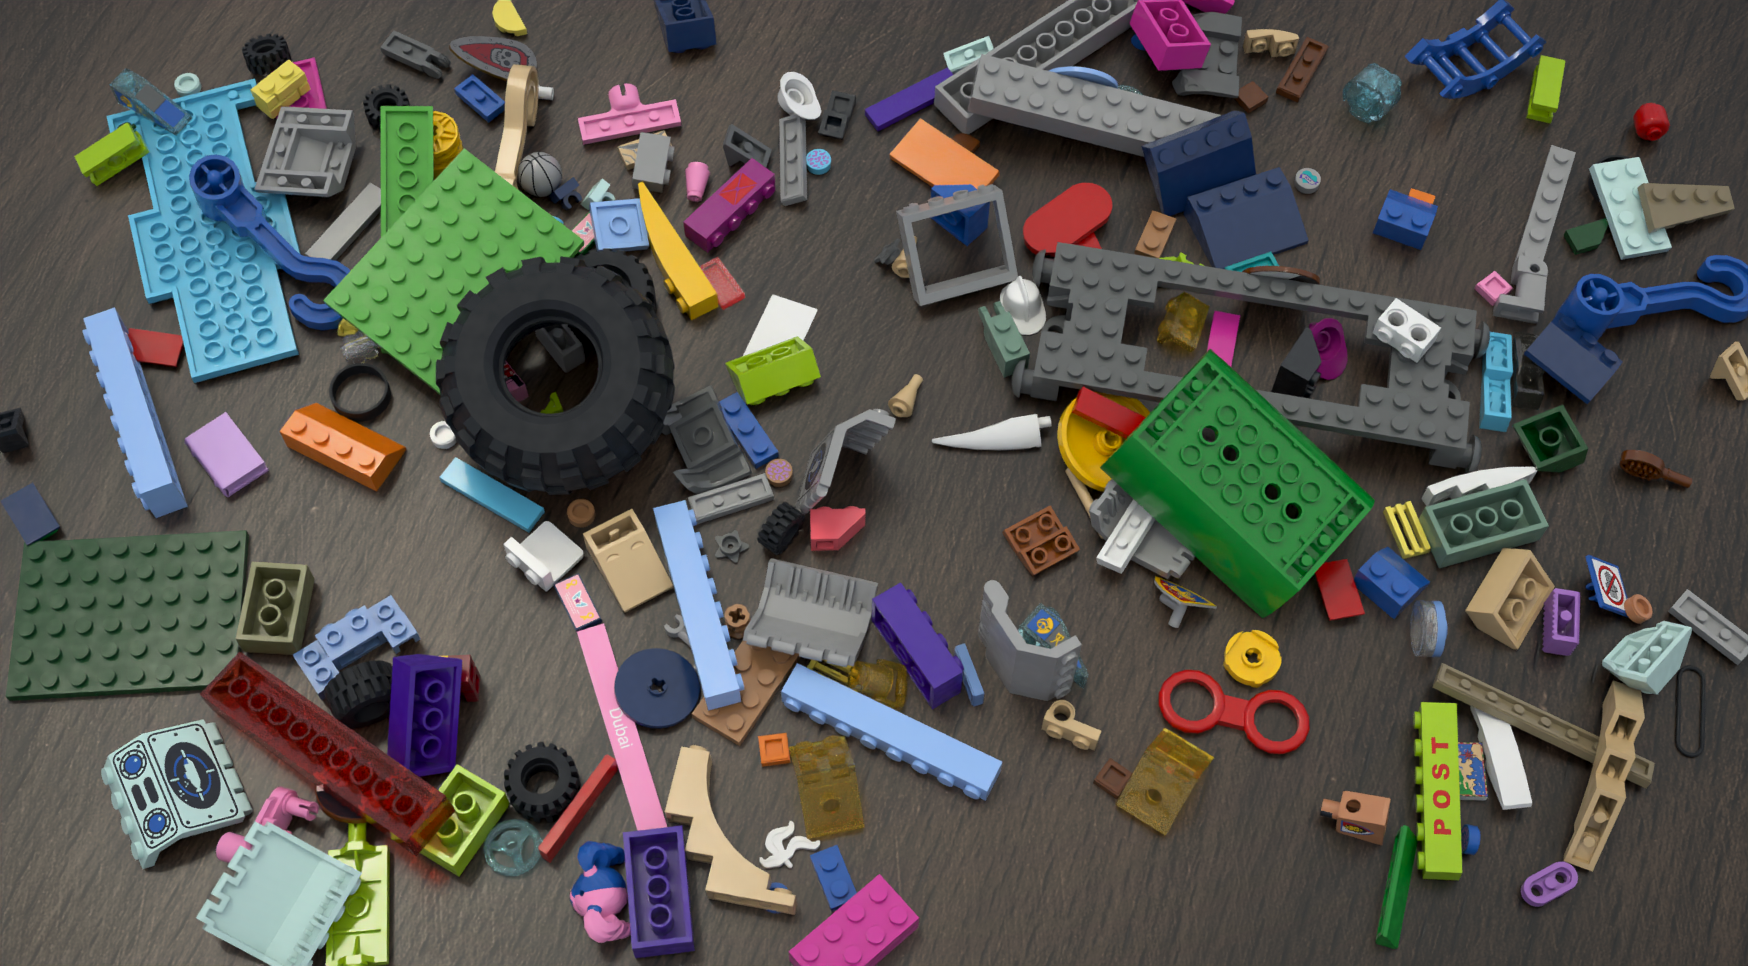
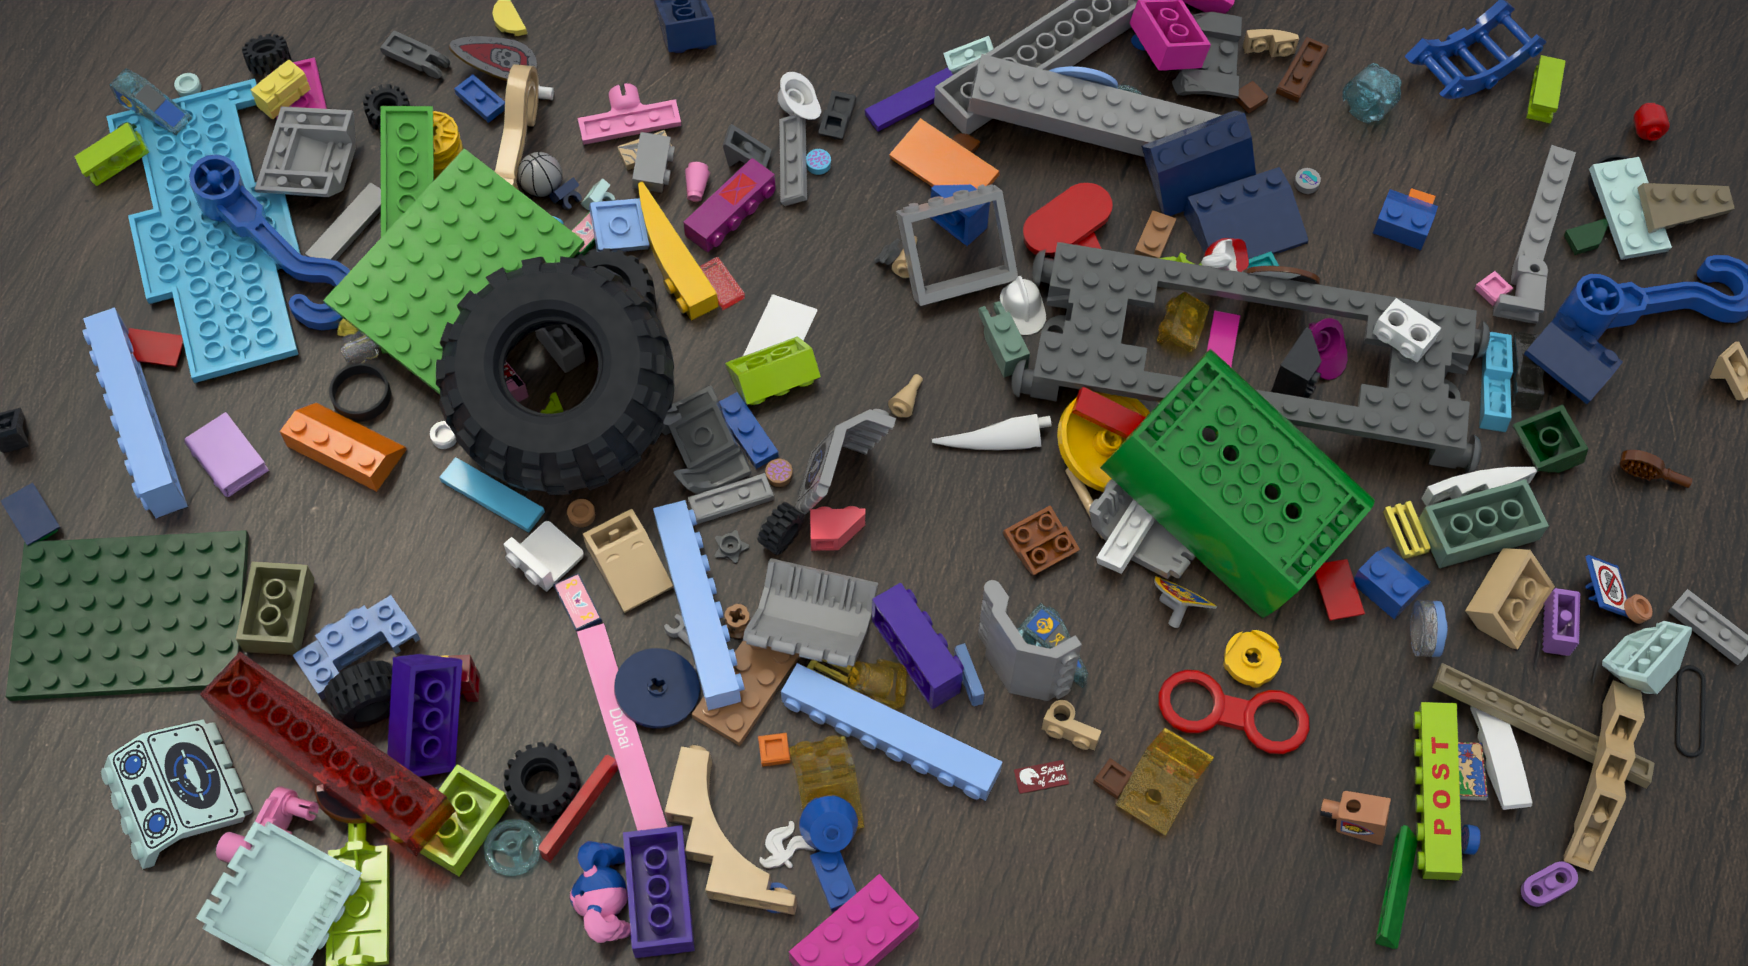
none -> blue cone [799,795,858,853]
none -> dark red sticker [1014,760,1069,794]
none -> hair [1201,238,1249,272]

